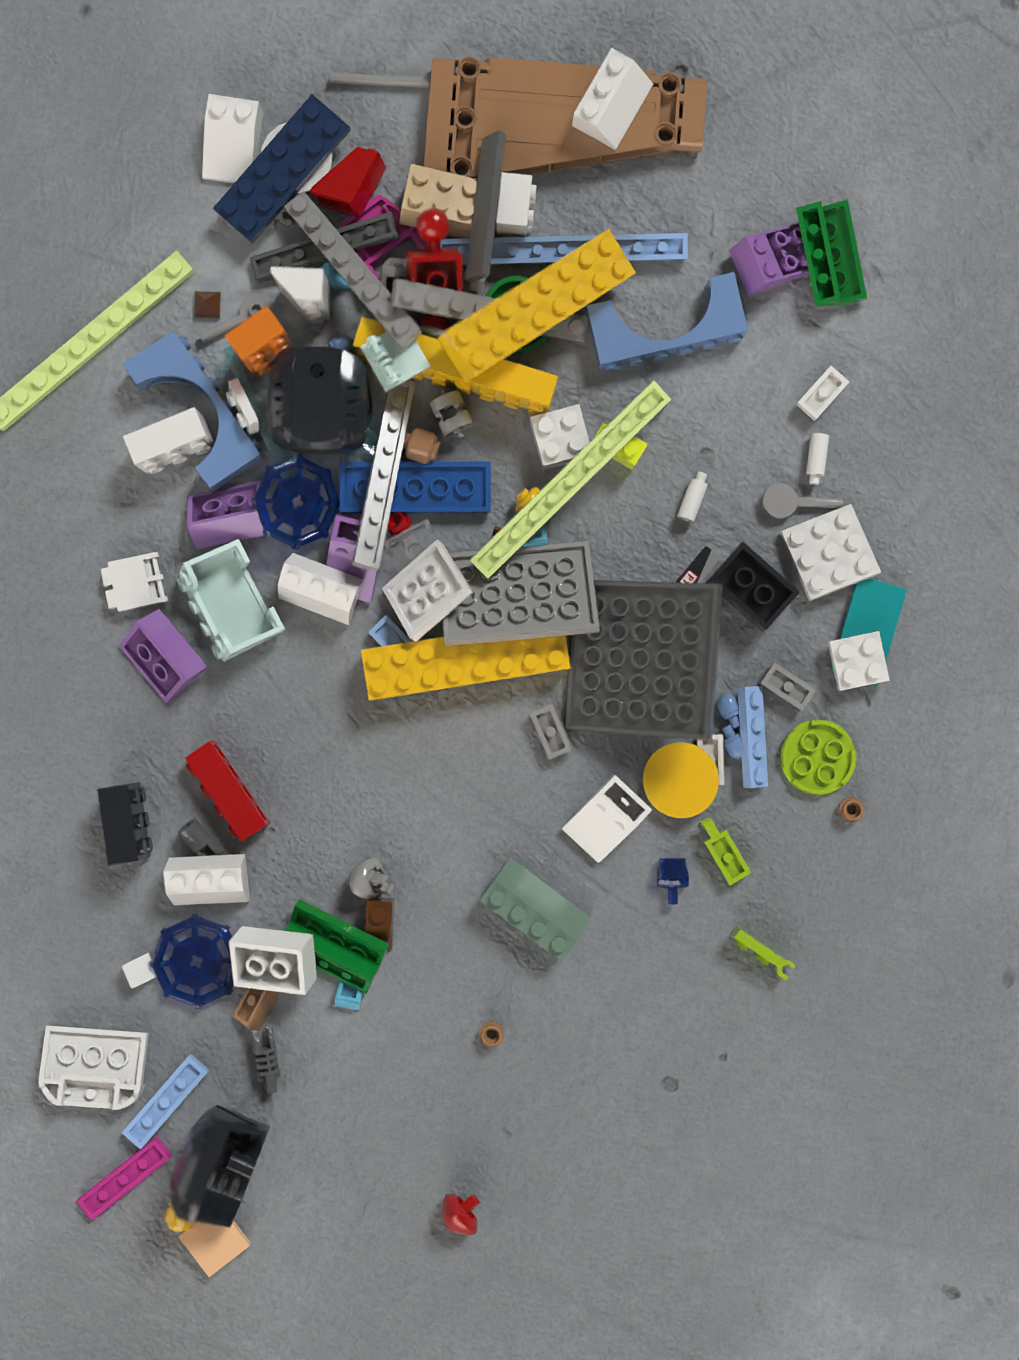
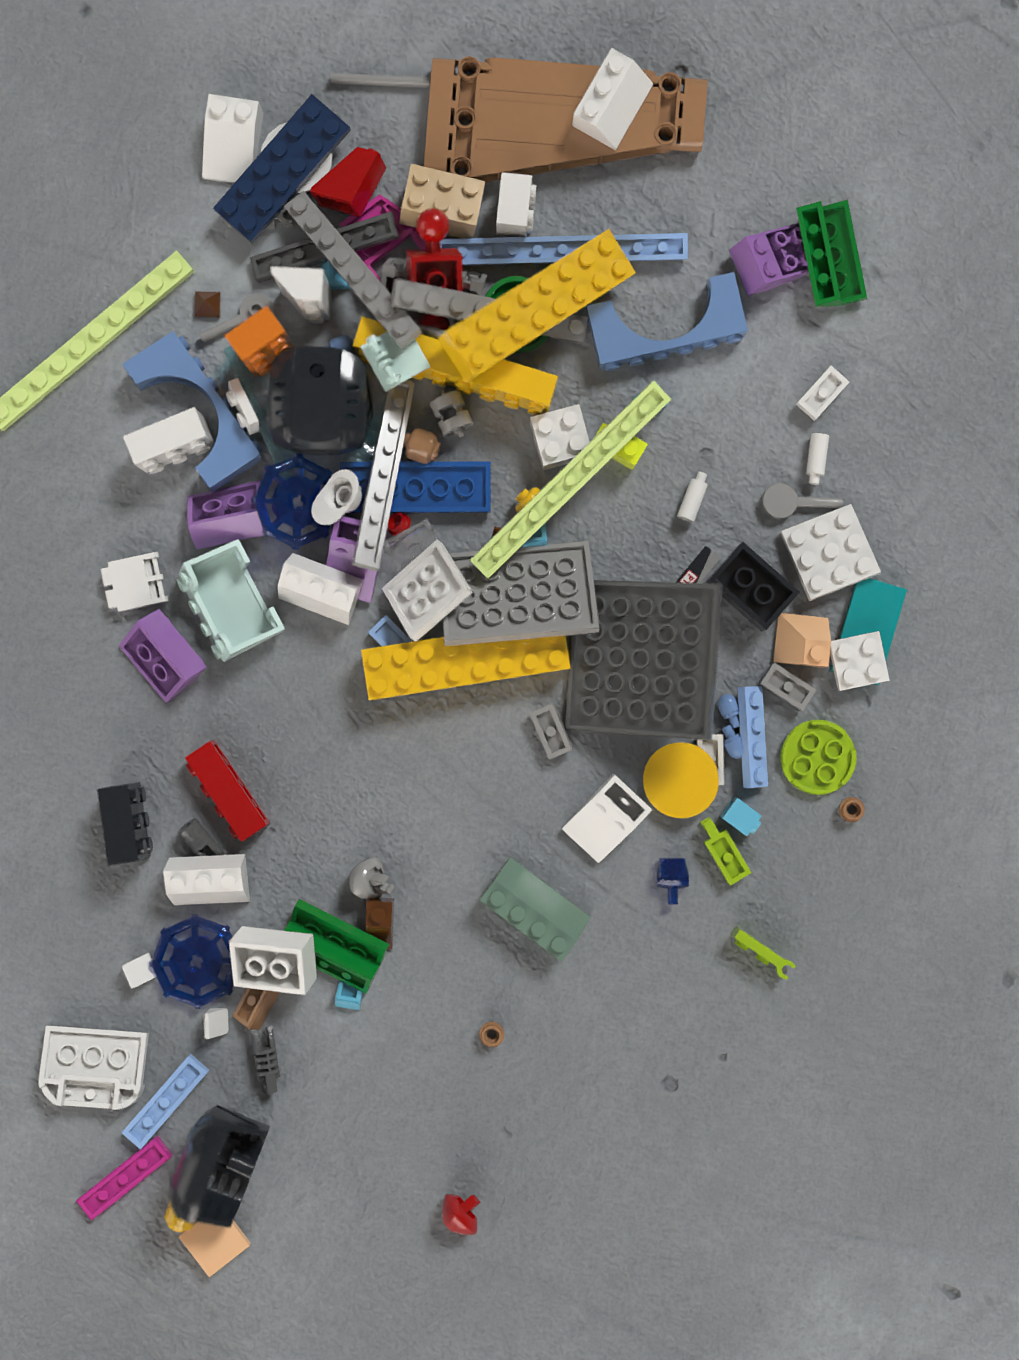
dark grey tile [465,130,506,282] -> none
none -> white slope [204,1008,229,1039]
none -> white piece [311,469,362,525]
none -> medium azure brick [719,796,762,836]
none -> light nougat slope [773,613,831,668]

